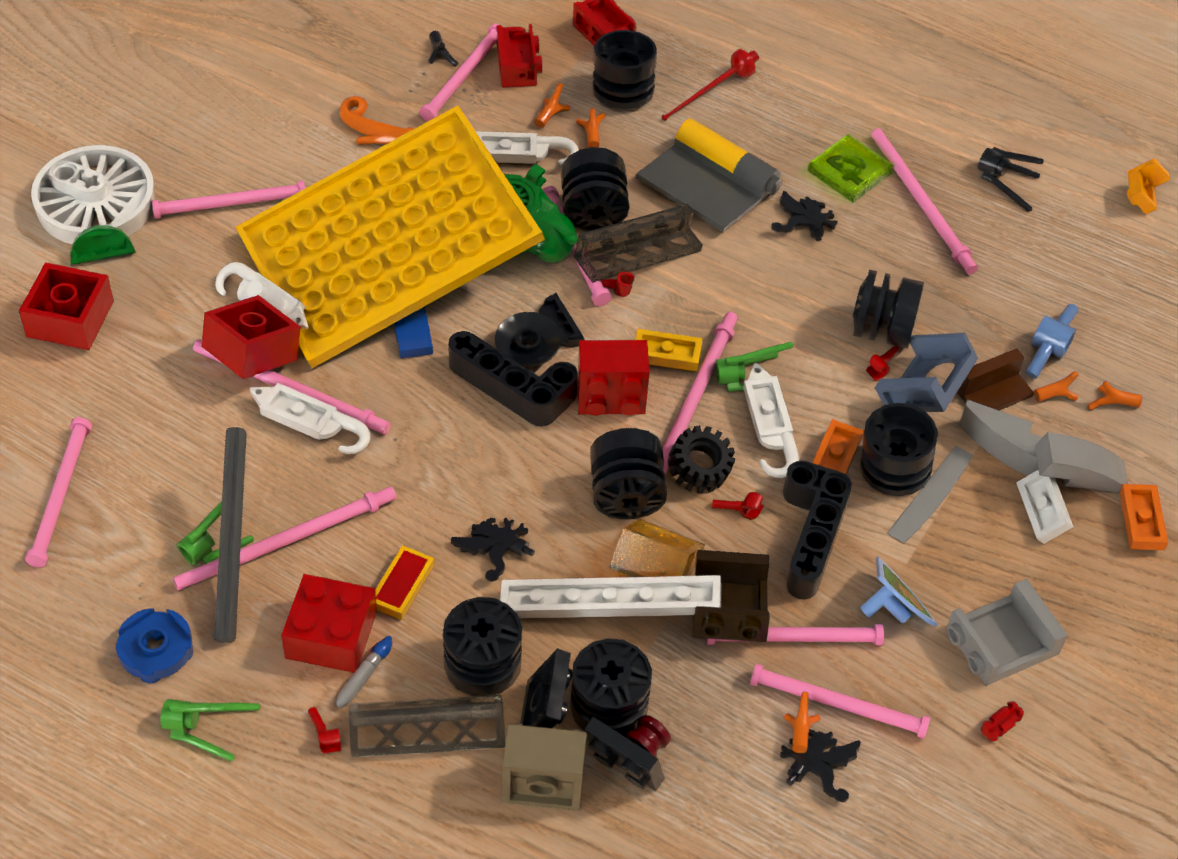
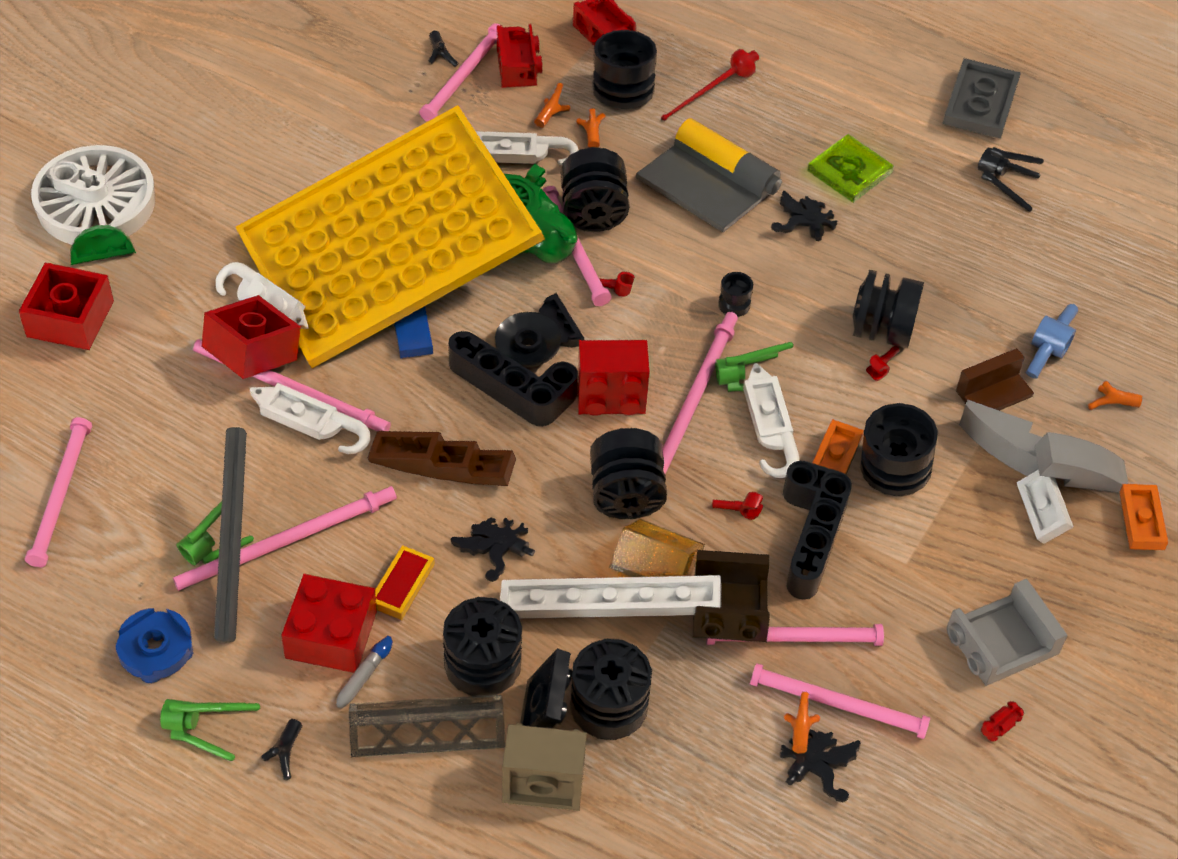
bright pink bar [152,180,305,219] -> none
red hand [308,707,342,754] -> none
orange plant [340,96,415,145] -> none
clear smoke fence [574,204,703,283] -> none
black plate [584,717,665,791] -> none
dark red wheel [624,715,671,757] -> none
yellow plate [635,328,703,372] -> none
black tyre [668,425,735,494] -> none
light blue shield [860,556,938,627] -> none
bright pink bar [871,128,978,274] -> none
sand blue panel [875,333,978,412] -> none
light grey sticker [887,446,973,543] -> none
orange bar [1034,371,1079,402] -> none
light orange bracket [1127,159,1170,214] -> none
none -> black bar [262,719,303,780]
none -> reddish brown slope [367,431,516,486]
none -> black wheel [718,272,753,317]
none -> dark grey plate [943,58,1021,139]

